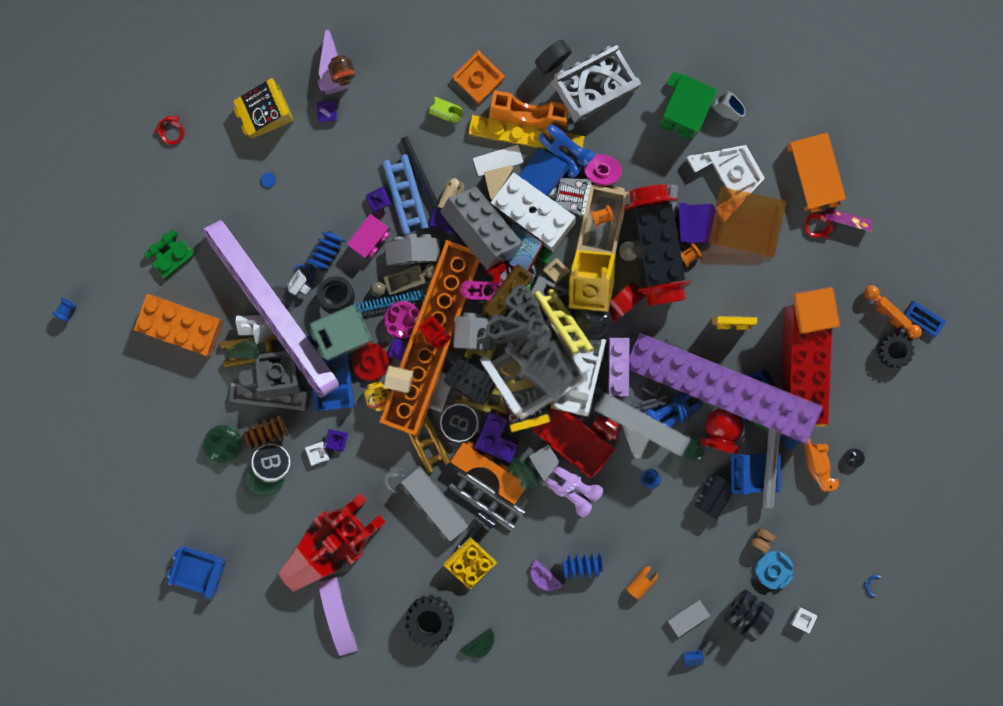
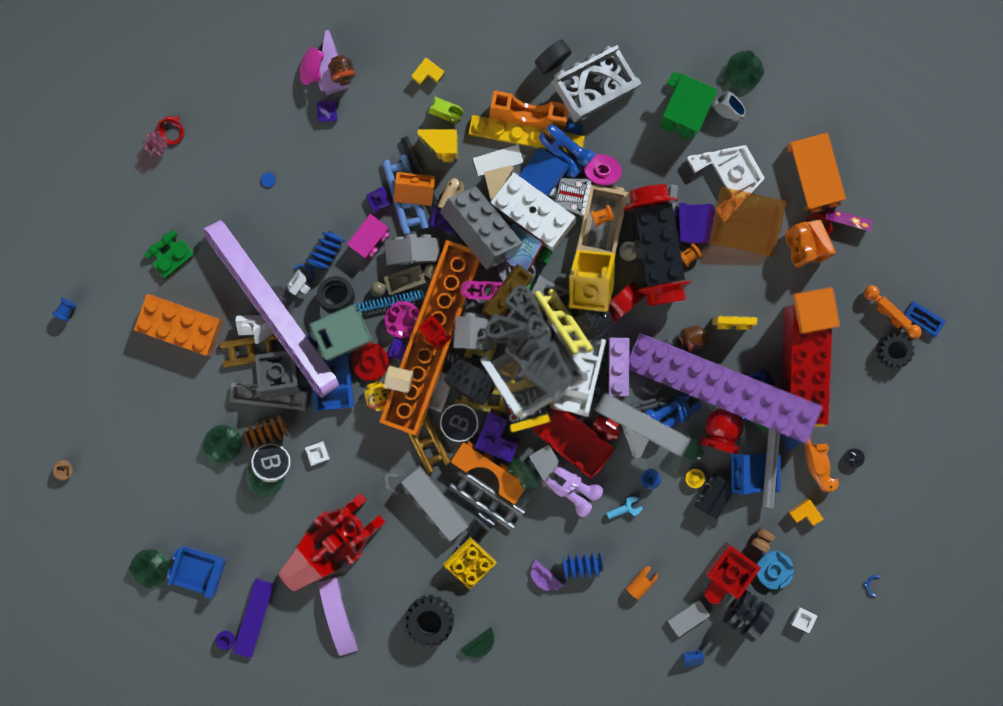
clear green tile [226,340,260,359] -> none
slope [233,78,294,139] -> none
dark purple tile [324,429,348,452] -> none
orange tile [452,50,505,105] -> none
red plate [485,261,506,284] -> none
tan tile [543,257,570,284] -> none
none -> medium nougat tile [53,460,73,480]
none -> clear green dish [129,549,169,588]
none -> clear pink gear [142,132,168,156]
none -> dark purple plate [216,630,235,650]
none -> dark purple tile [233,578,275,658]
none -> dark pink dish [299,47,324,85]
none -> orange panel [394,172,435,206]
none -> yellow piece [411,57,445,86]
none -> yellow slope [418,130,458,162]
none -> blue piece [565,122,584,135]
none -> medium azure bar [607,496,643,520]
none -> reddish brown head [677,325,708,352]
none -> yellow tile [685,468,705,488]
none -> red brick [703,542,761,604]
none -> clear green dish [726,50,764,89]
none -> orange piece [785,220,836,268]
none -> light orange piece [788,498,823,526]

